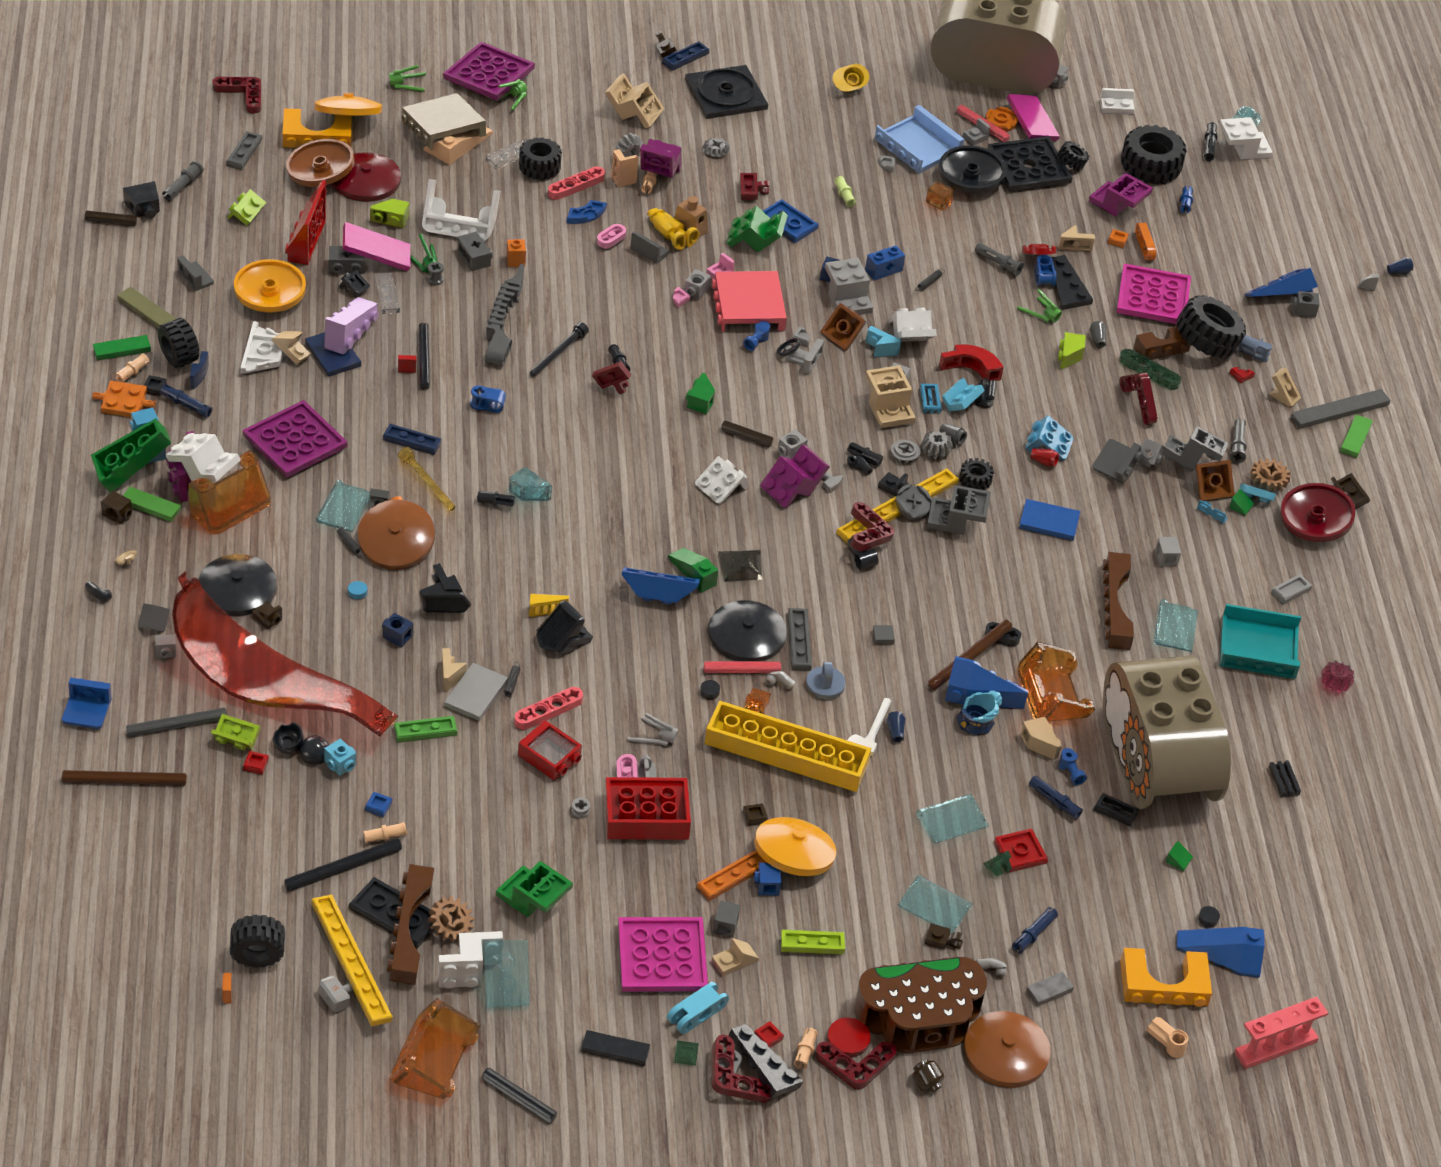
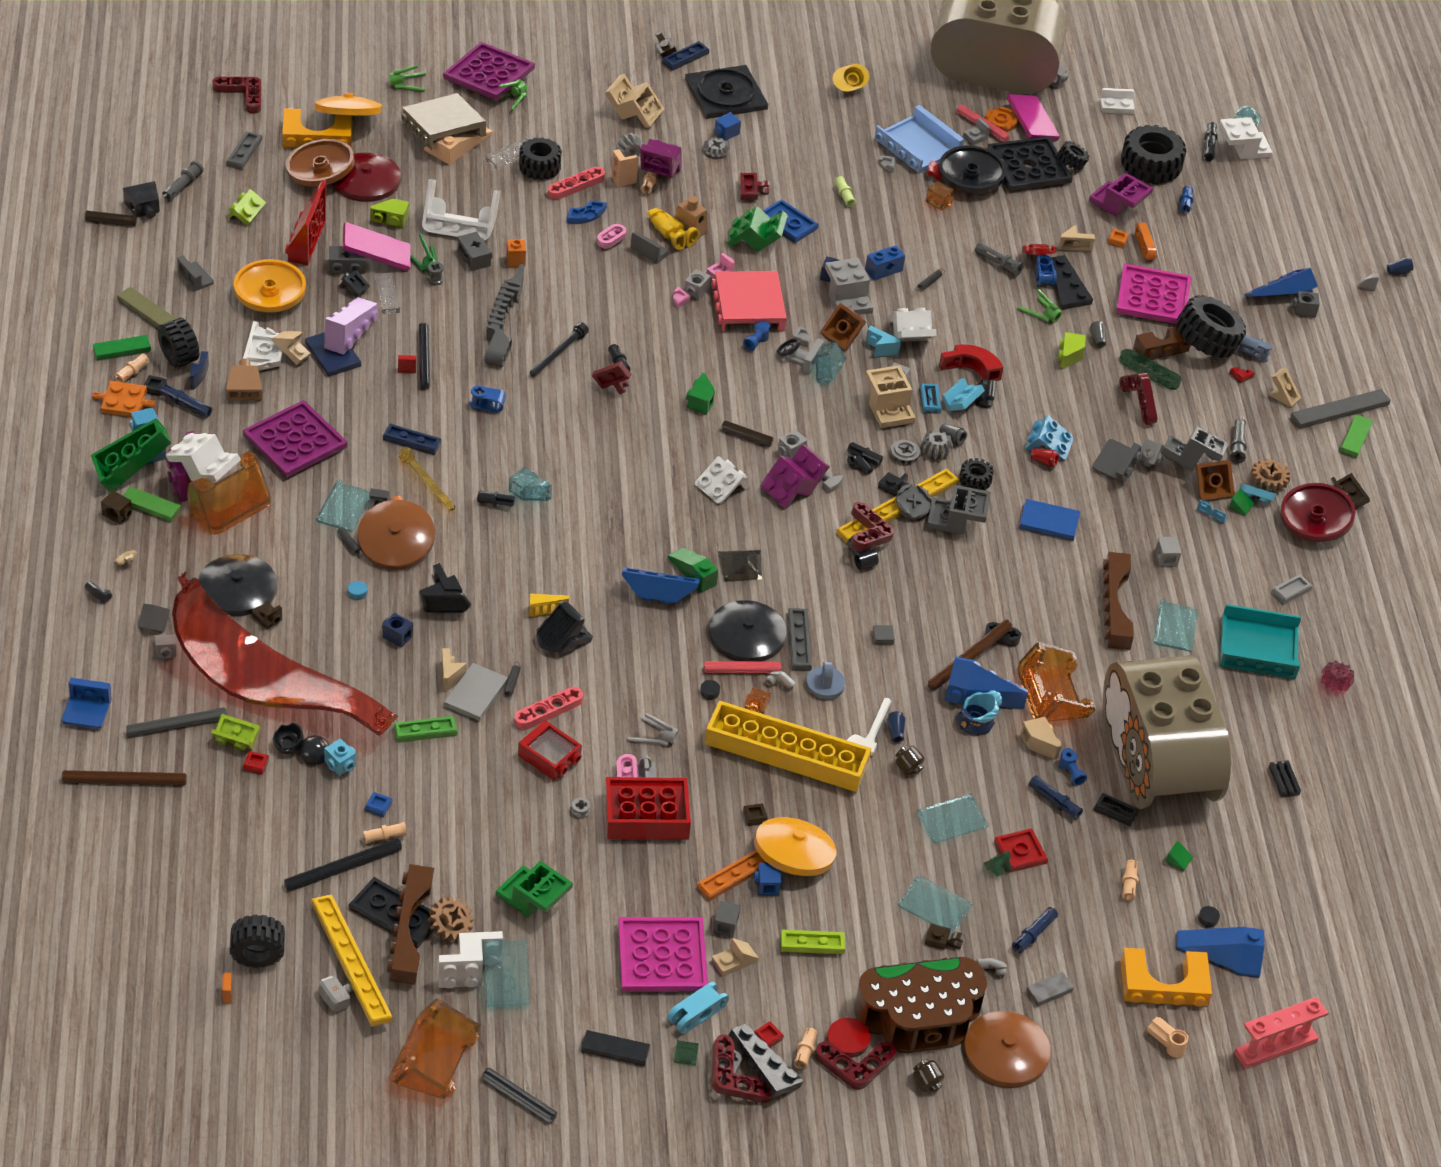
none -> medium nougat torso [226,358,262,400]
none -> blue brick [714,112,741,141]
none -> clear light blue slope [815,342,847,383]
none -> dark brown head [895,745,925,775]
none -> red tile [927,160,942,181]
none -> light nougat pin [1122,860,1139,901]

